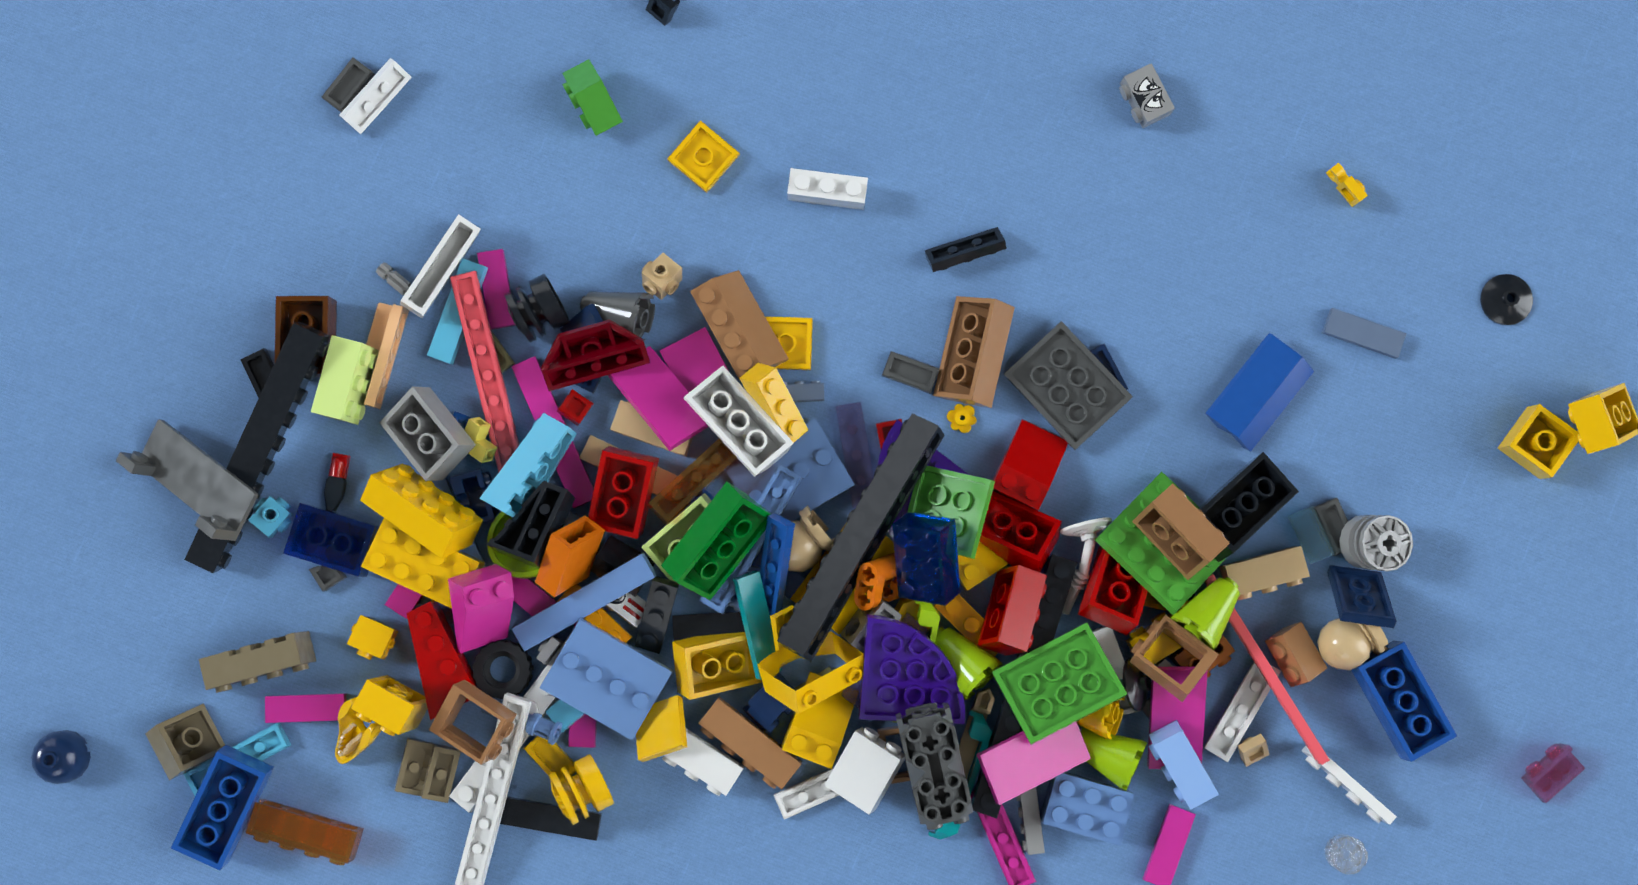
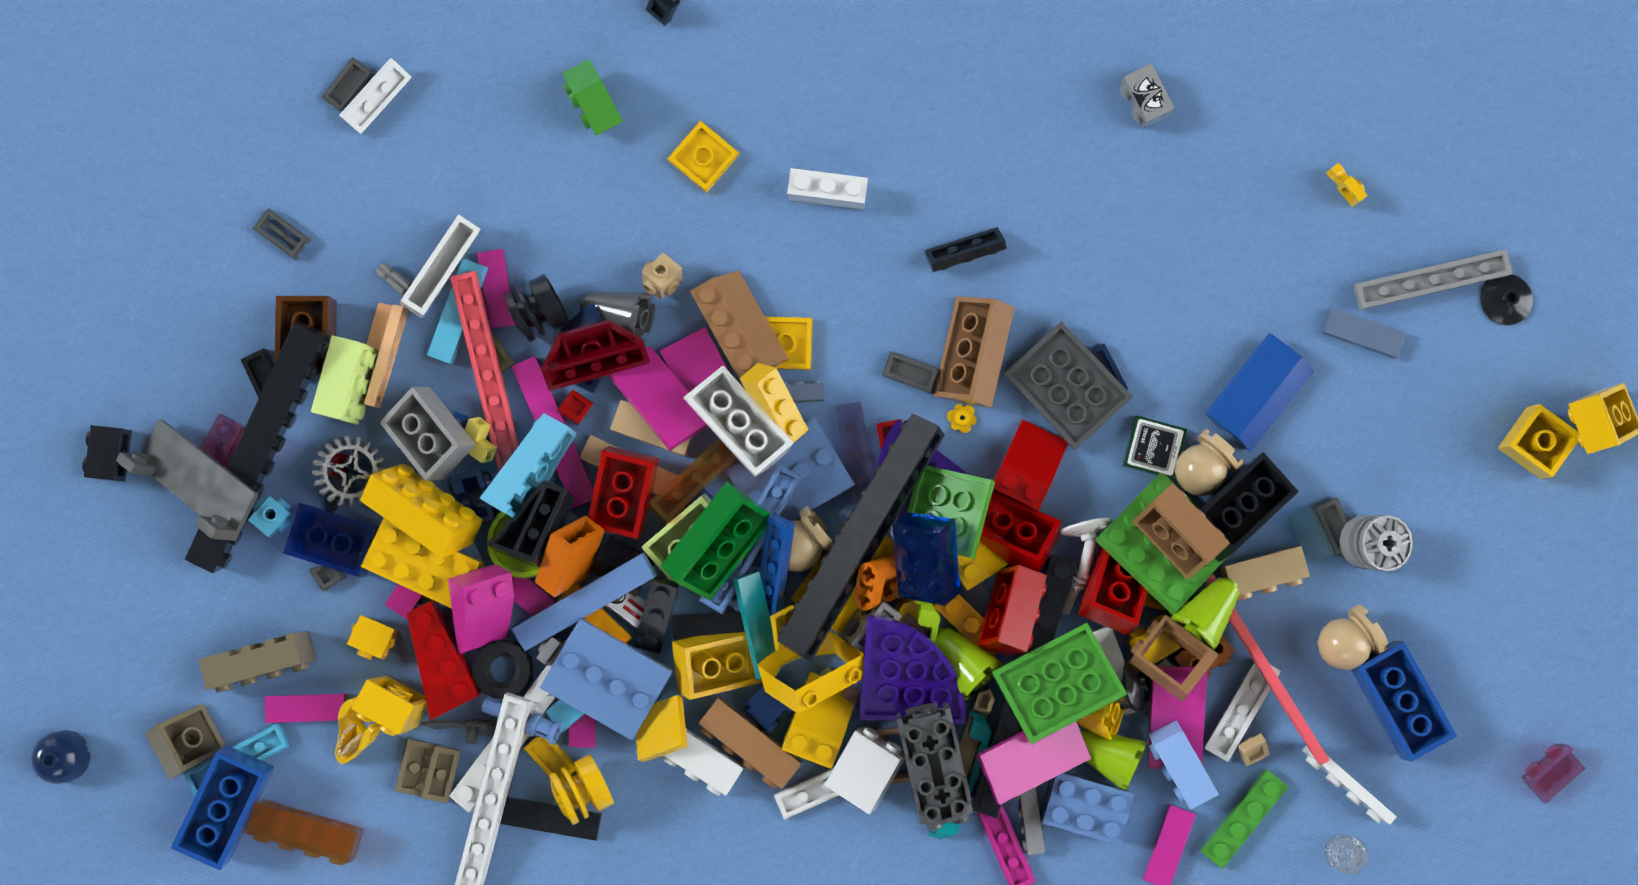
medium nougat window [429,680,517,765] -> none
medium nougat brick [1265,622,1327,687] -> none
dark blue tile [1327,565,1397,628] -> none
none -> black brick [82,425,132,482]
none -> clear pink bracket [200,413,246,468]
none -> dark grey tile [253,208,311,260]
none -> light grey gear [312,436,385,507]
none -> dark grey piece [422,719,497,744]
none -> tile [1122,416,1187,480]
none -> tan tile [1175,429,1244,496]
none -> bright green plate [1200,769,1288,869]
none -> light grey plate [1353,249,1513,310]

